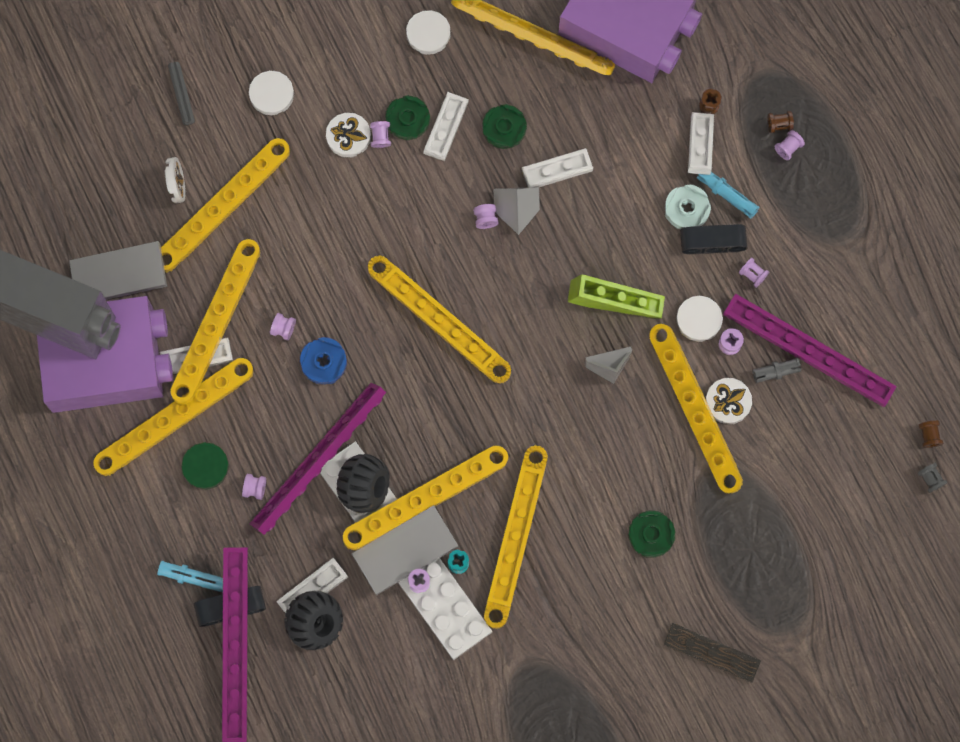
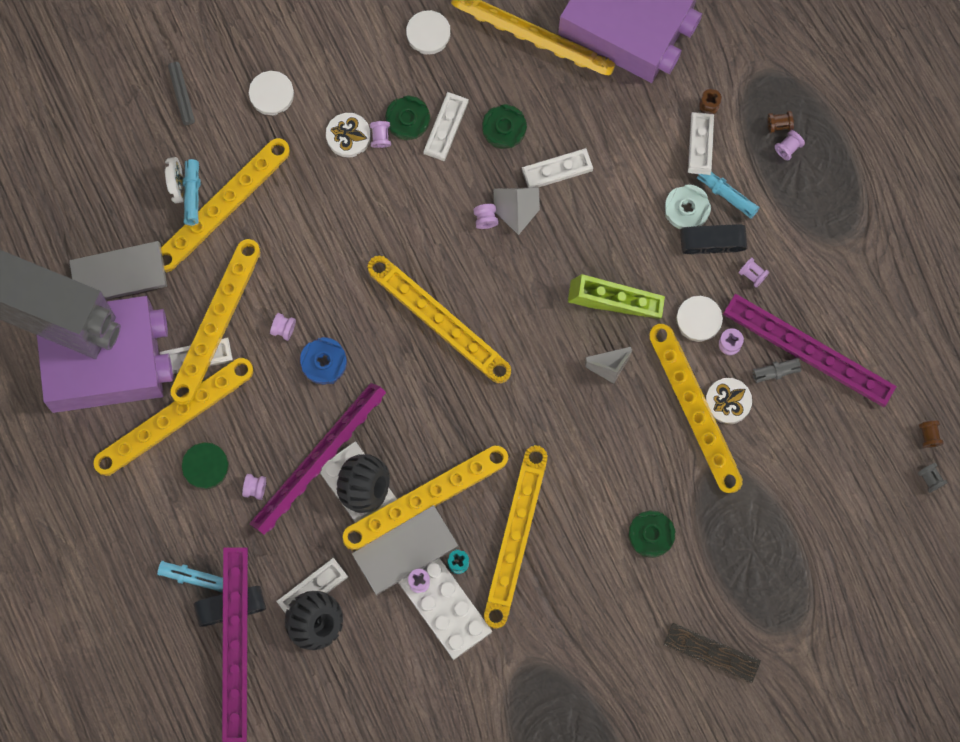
none -> medium azure pin [182,159,201,226]

